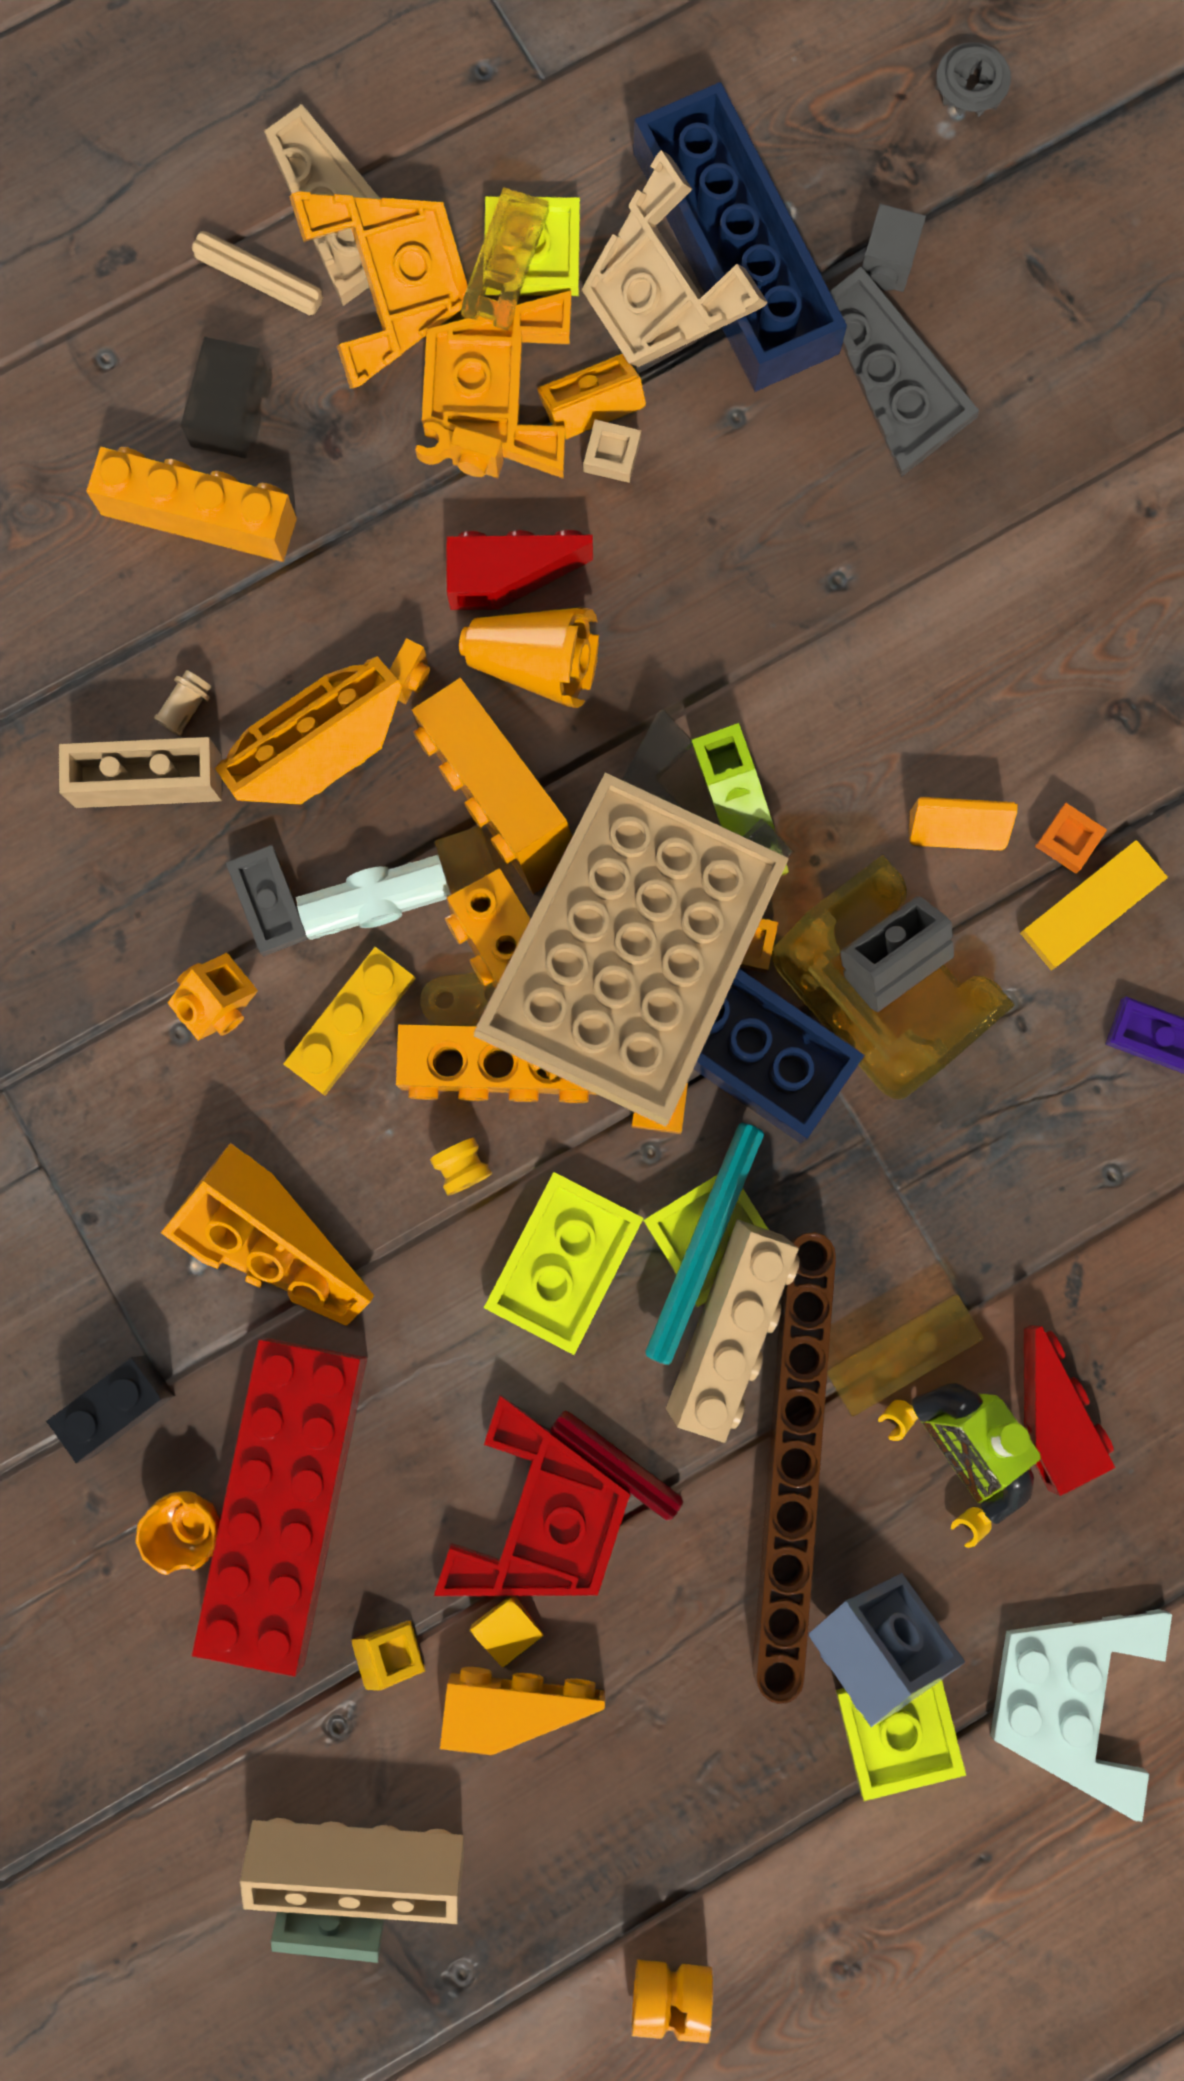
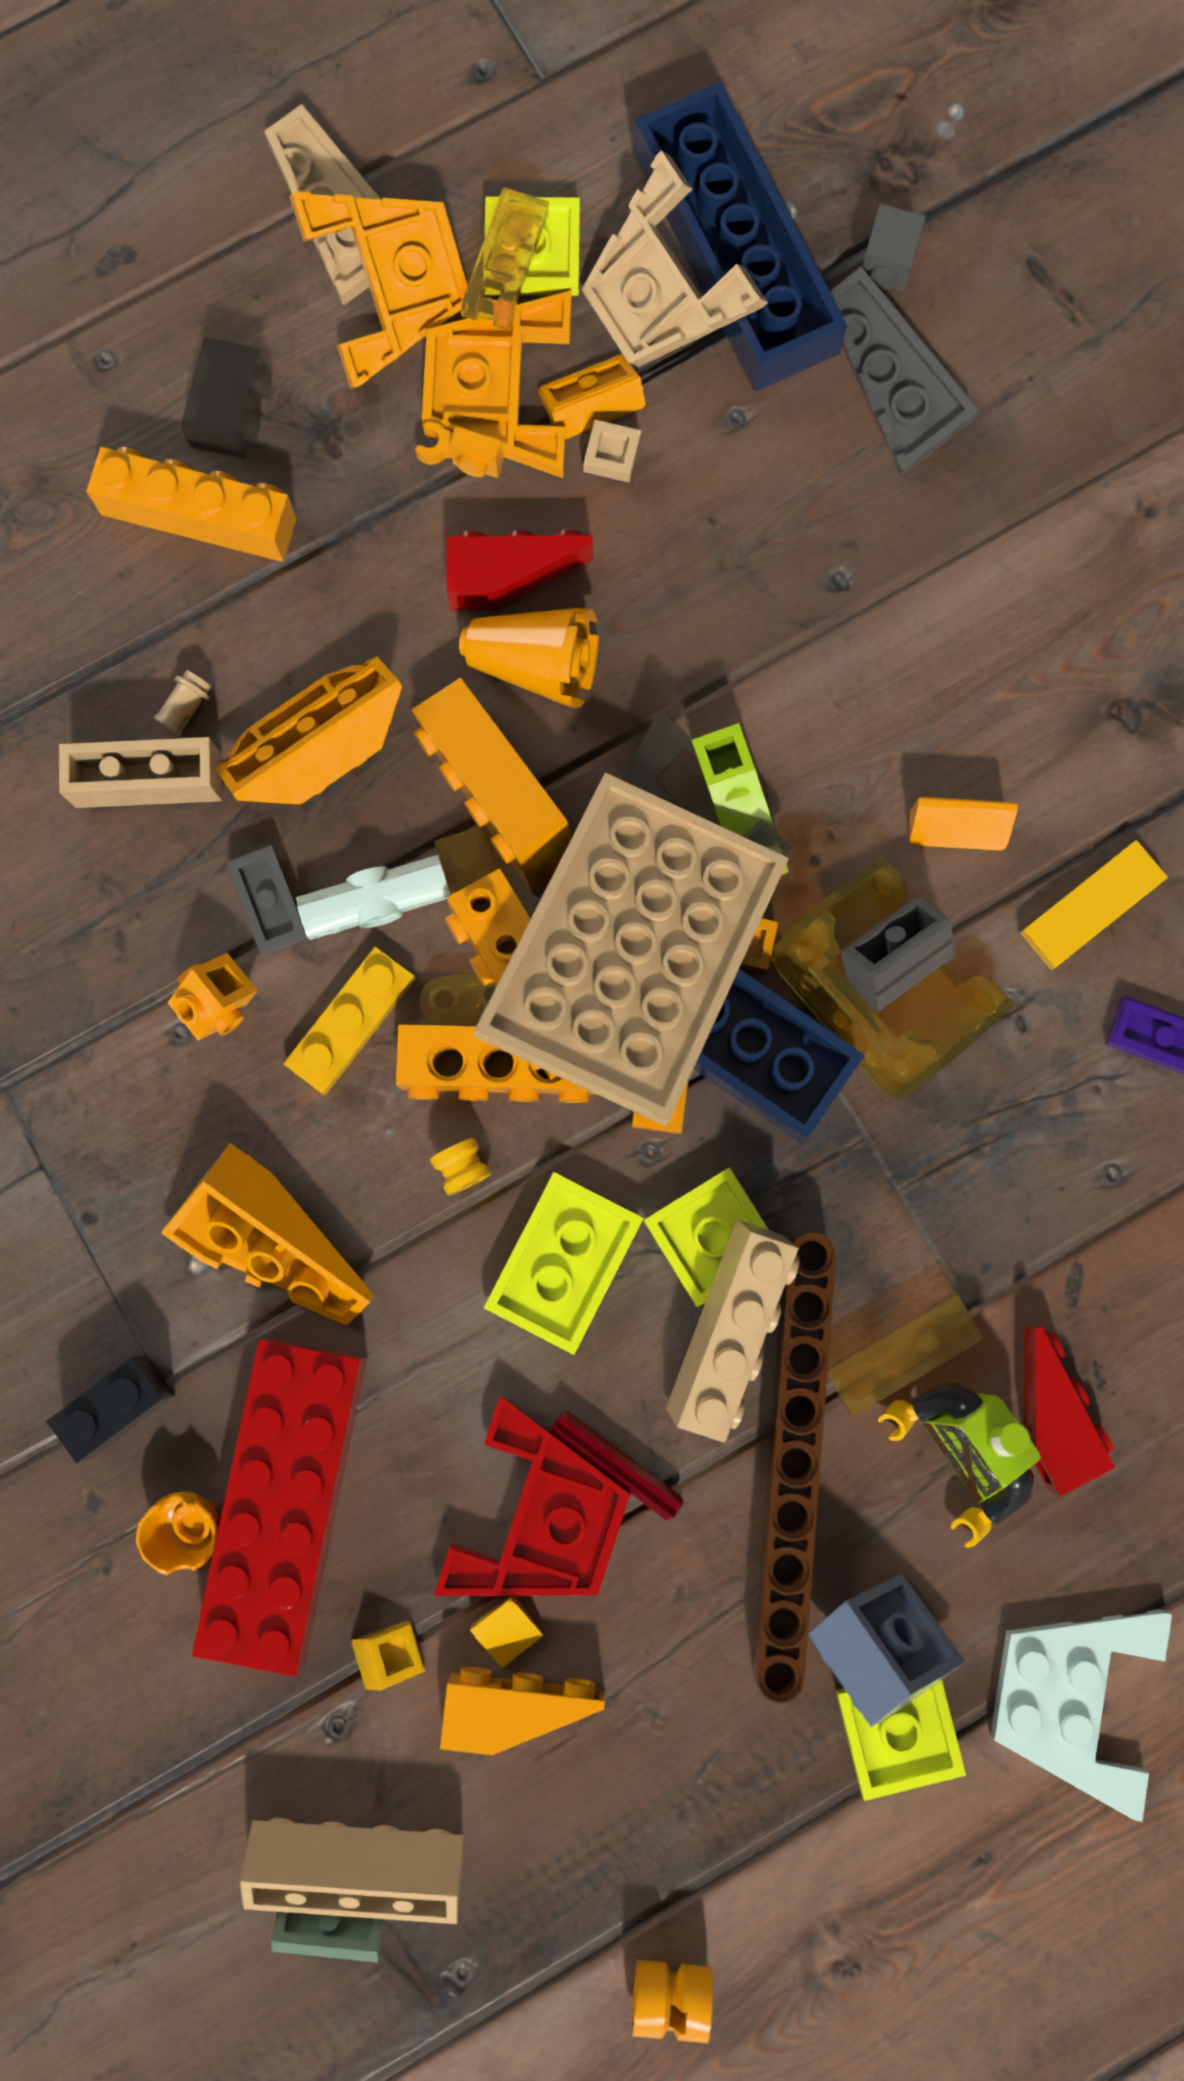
tan axle [192,231,323,315] -> none
light orange plate [389,638,430,704] -> none
teal axle [646,1123,764,1365] -> none
dark grey gear [935,42,1011,117] -> none
orange plate [1035,803,1107,874] -> none

